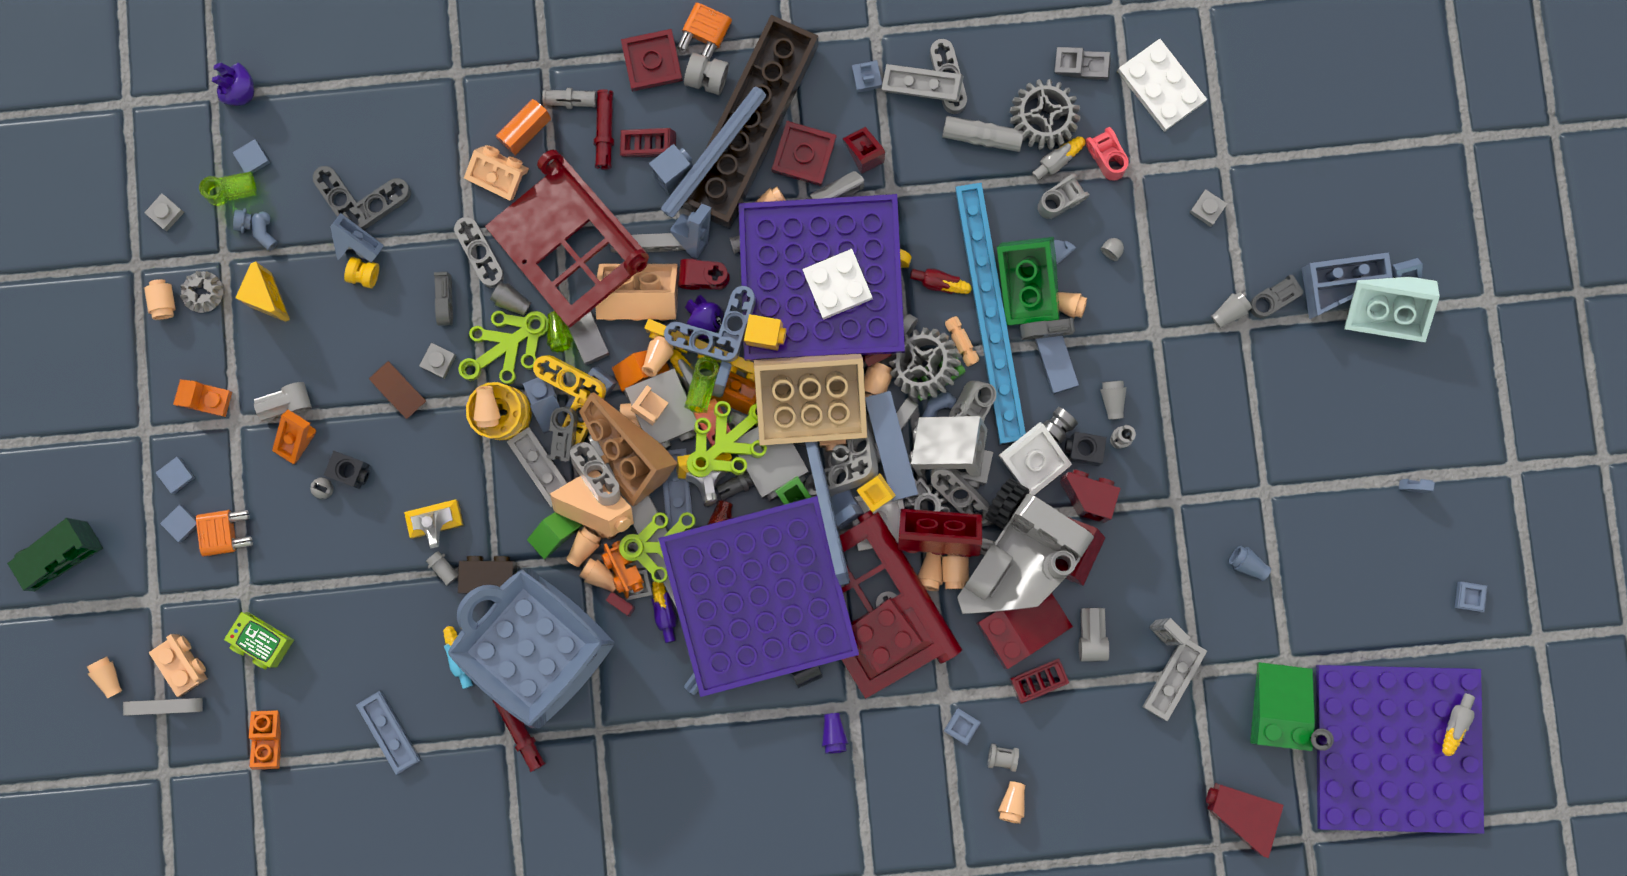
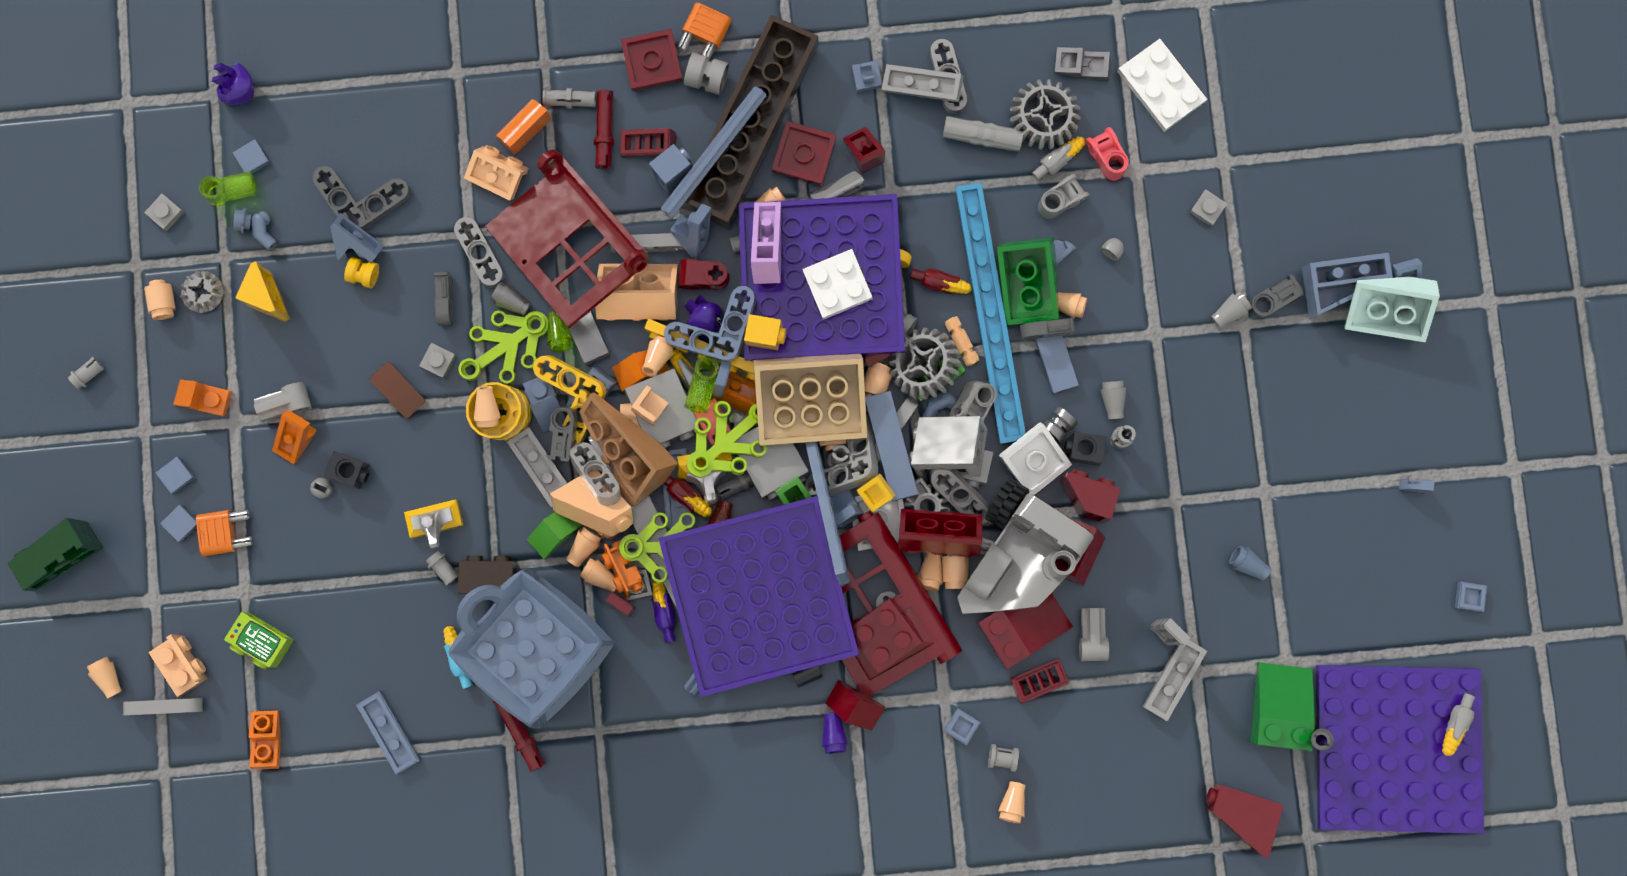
none -> light grey pin [68,357,104,389]
none -> dark red piece [663,476,712,517]
none -> lavender slope [751,202,781,284]
none -> dark red slope [825,680,885,730]

